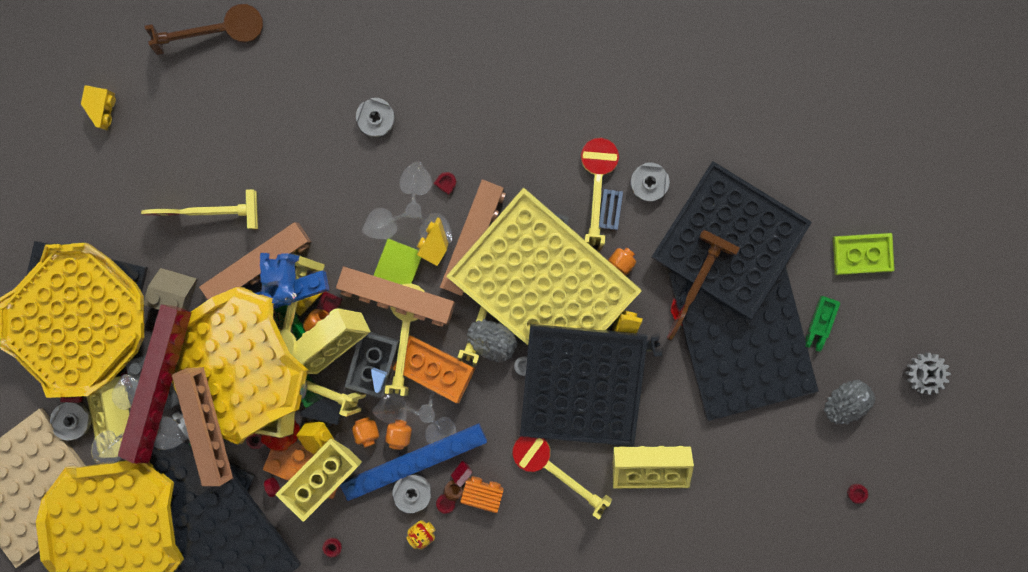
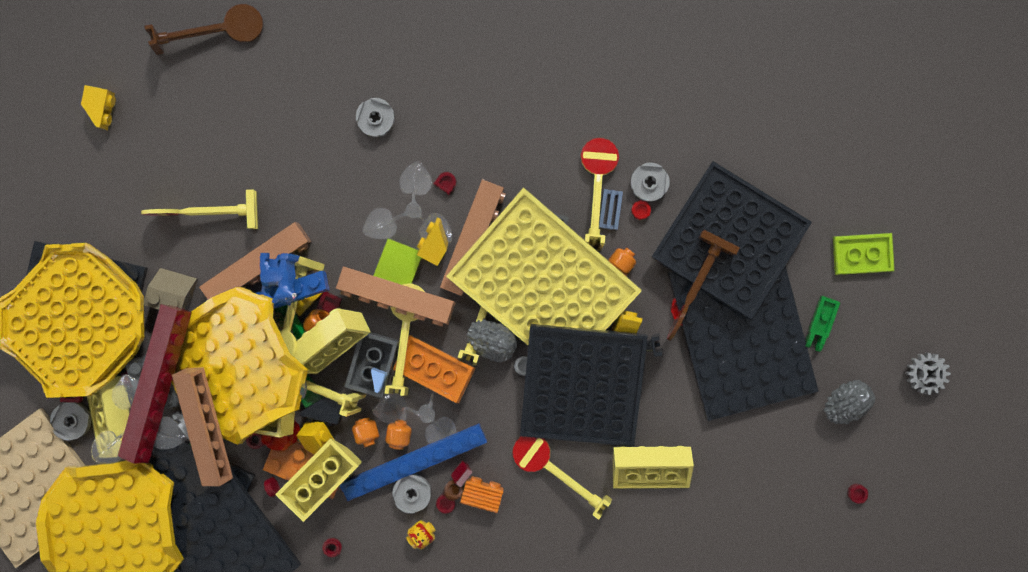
none -> red tile [631,200,651,220]

